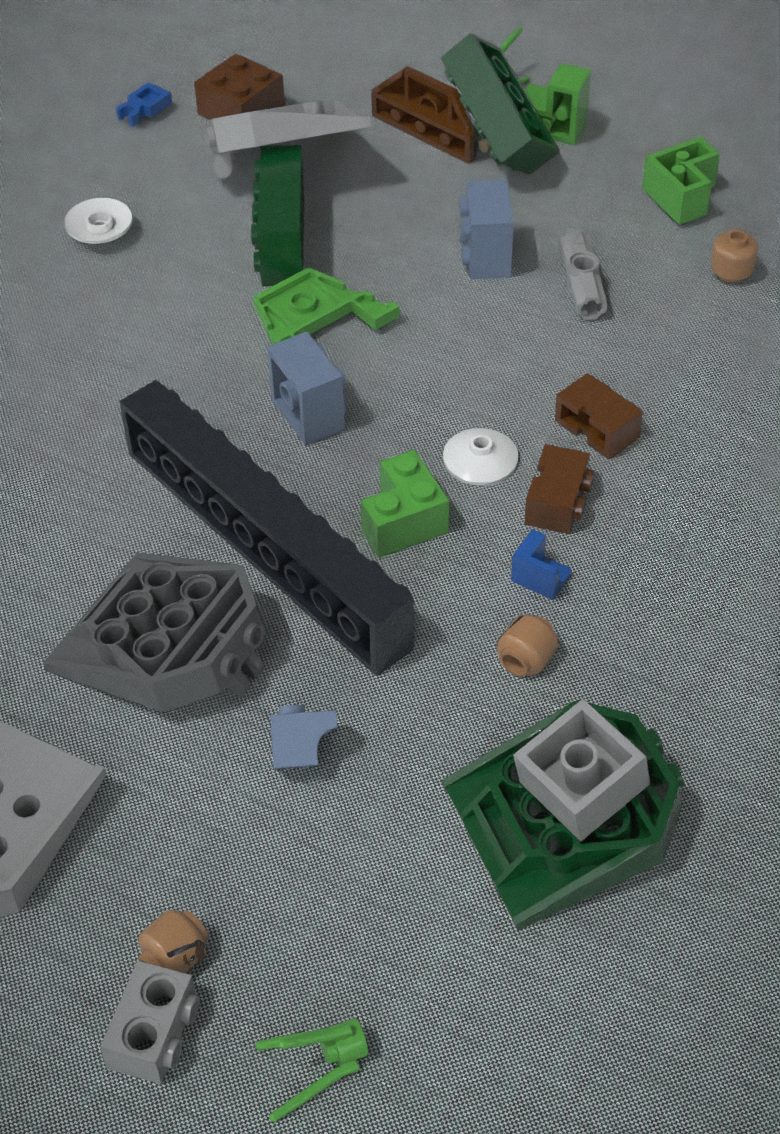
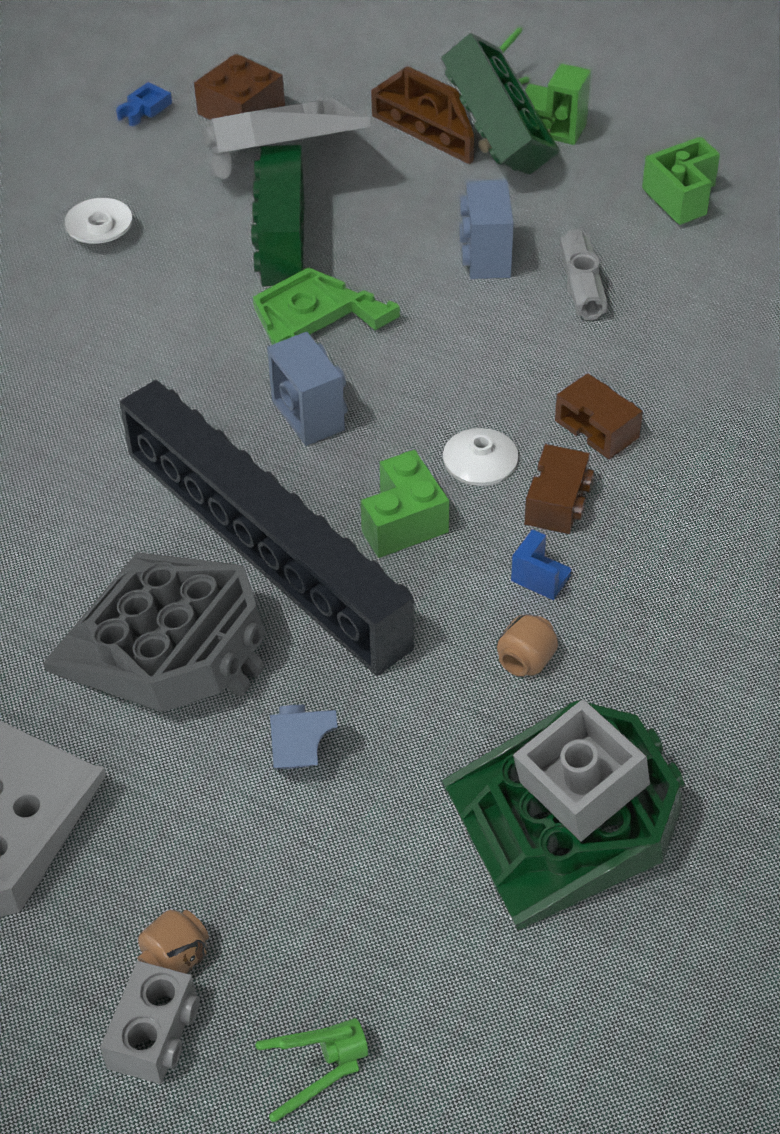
medium nougat head [711,229,758,283] -> none

